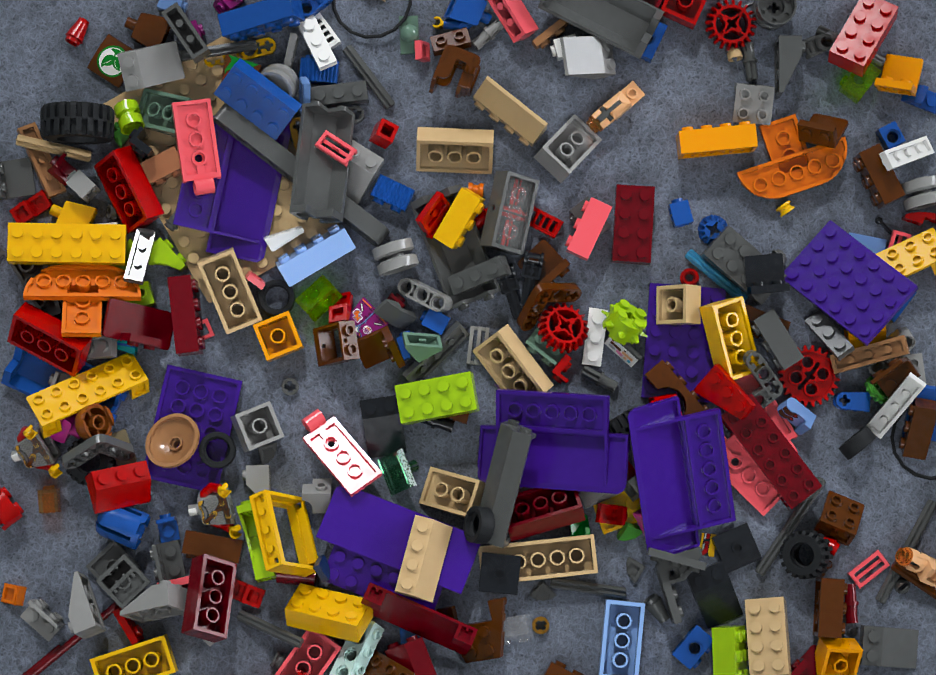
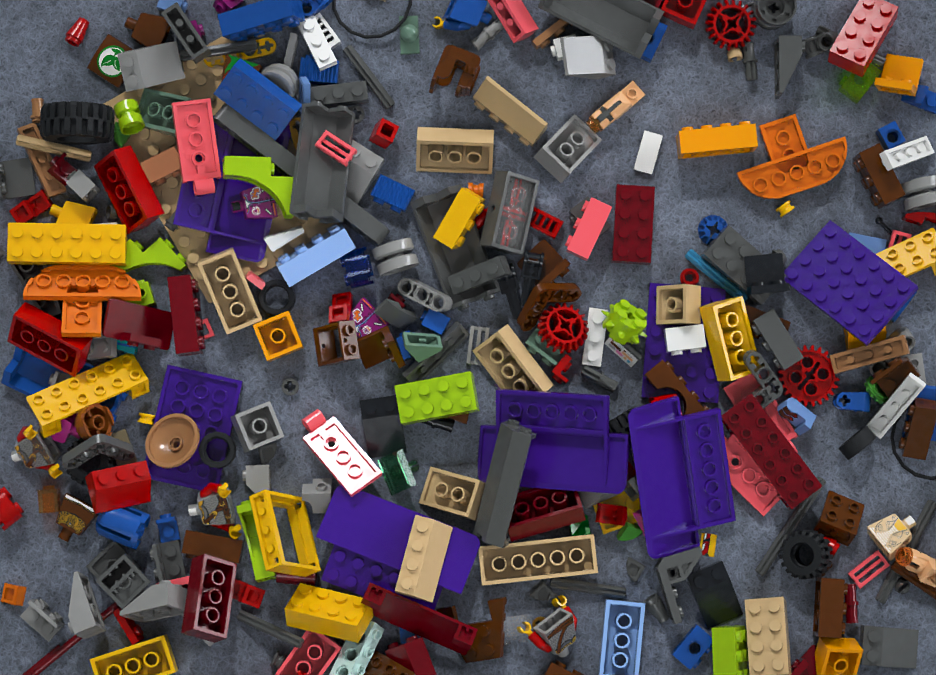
plate [123,228,156,285] -> none
black bracket [129,126,155,161] -> none
clear neon green brick [295,275,343,322] -> none
dark blue tile [313,555,330,582] -> none
coral tile [414,40,430,62] -> none
red plate [415,191,450,239] -> none
reddish brown bracket [430,27,471,56] -> none
black tyre [463,506,495,544] -> none
black plate [478,552,521,595] -> none
dark grey plate [646,547,707,573] -> none
blue brick [668,198,694,228] -> none
red wing [693,364,756,420] -> none
black plate [711,523,762,573] -> none
light grey bracket [732,83,775,125] -> none
reddish brown bracket [797,113,849,149] -> none
dark grey plate [804,309,855,361] -> none
none -> medium nougat pin [30,98,44,123]
none -> torso [56,493,98,542]
none -> yellow bush [137,412,155,425]
none -> lime arch [223,156,294,219]
none -> magenta torso [230,186,278,219]
none -> clear blue brick [340,247,375,289]
none -> torso [517,595,578,657]
none -> white slope [634,130,663,174]
none -> white brick [663,324,706,356]
none -> tan torso [867,514,916,561]

